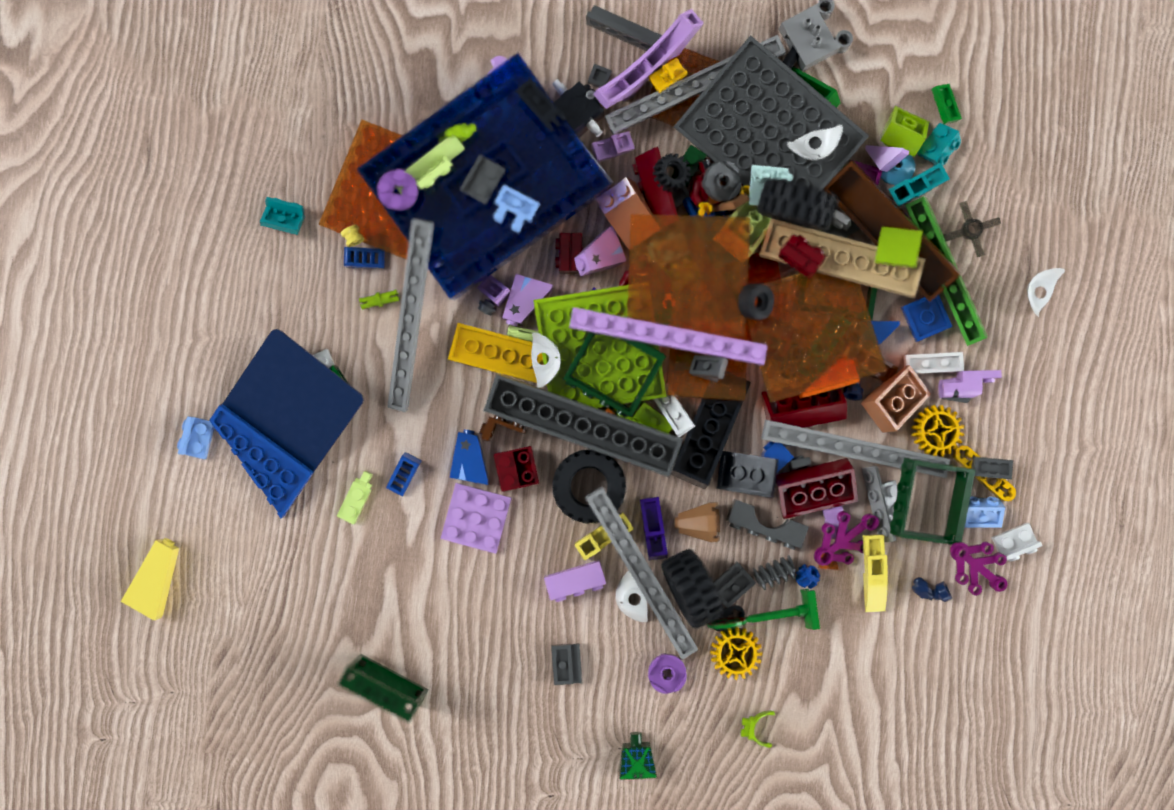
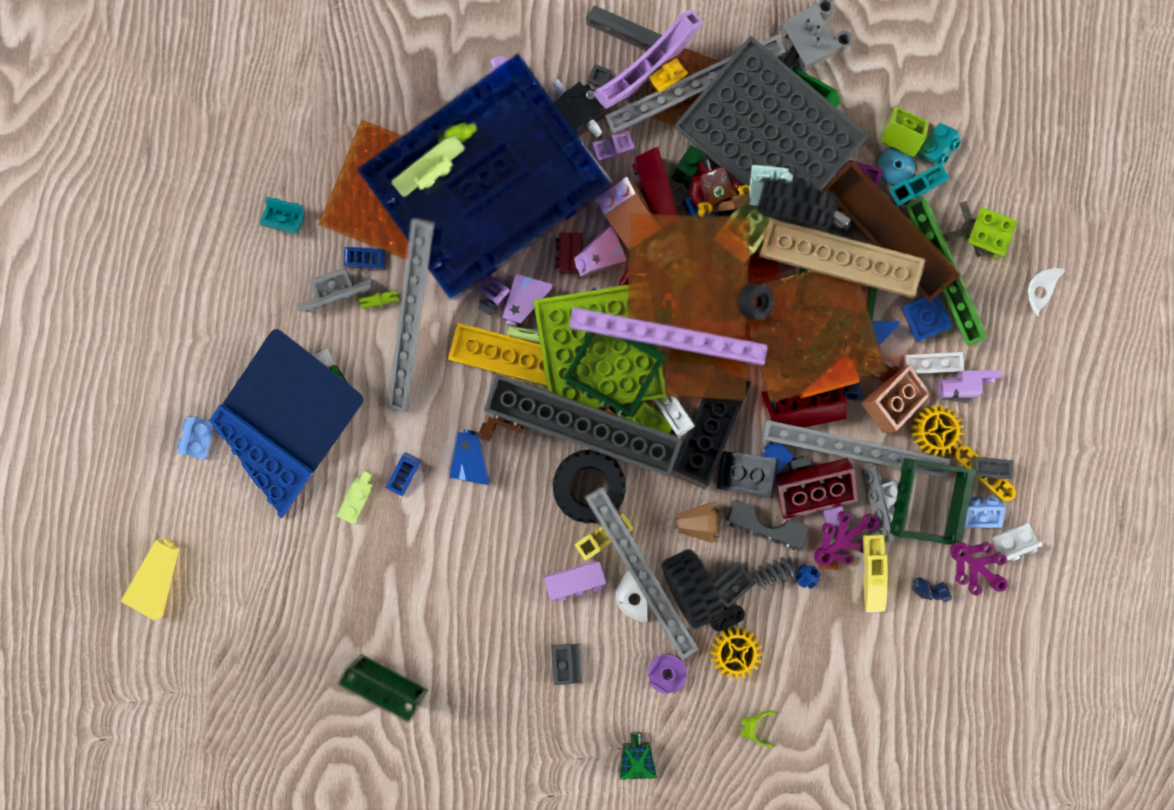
light yellow wheel [340,225,365,247] -> none
medium lavender plate [378,169,418,211] -> none
lavender plate [440,483,511,554] -> none
dark grey plate [460,155,506,205] -> none
light blue plate [493,185,539,233] -> none
dark red slope [493,446,540,492] -> none
black hinge [515,78,566,133] -> none
white piece [531,332,560,388] -> none
dark purple slope [640,497,668,561] -> none
black tyre [652,153,691,192] -> none
dark grey slope [689,355,728,382] -> none
dark grey plate [702,162,742,201] -> none
green piece [707,588,820,630] -> none
dark red brick [778,234,826,279] -> none
white piece [787,125,842,160] -> none
lavender slope [865,145,909,172] -> none
lime slope [875,227,923,268] -> none
green plate [931,83,962,125] -> none
none -> light grey bracket [298,267,372,312]
none -> lime bracket [968,207,1018,260]

